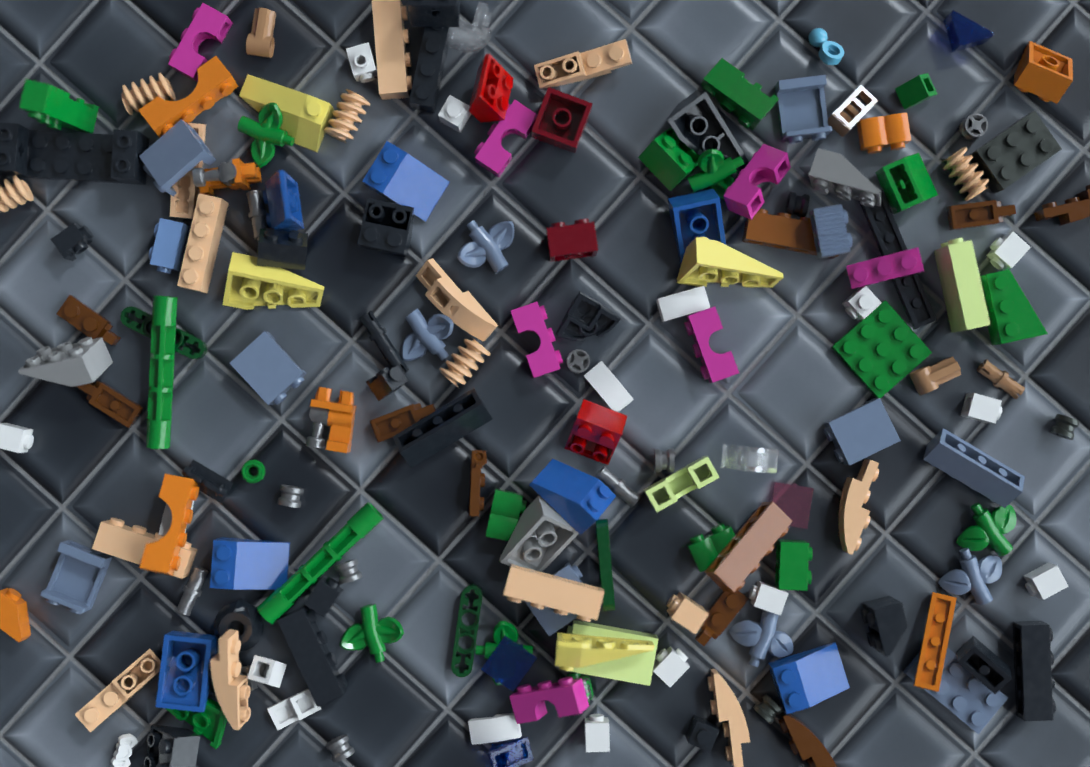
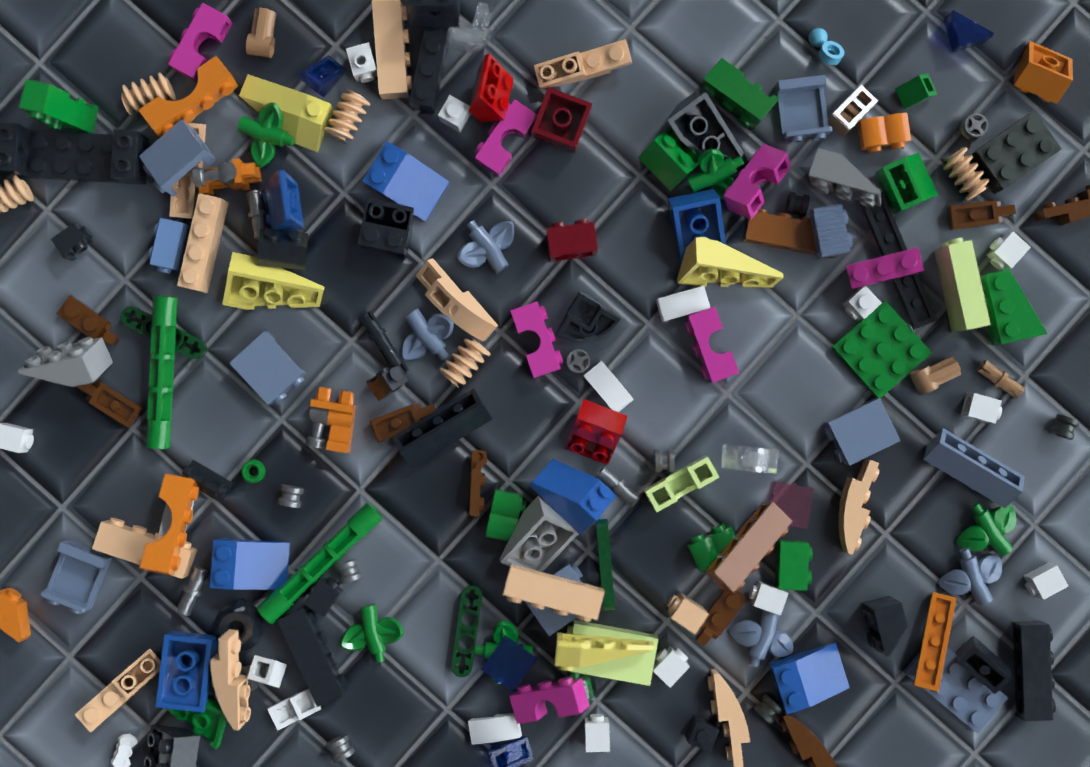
none -> clear blue slope [299,55,347,97]

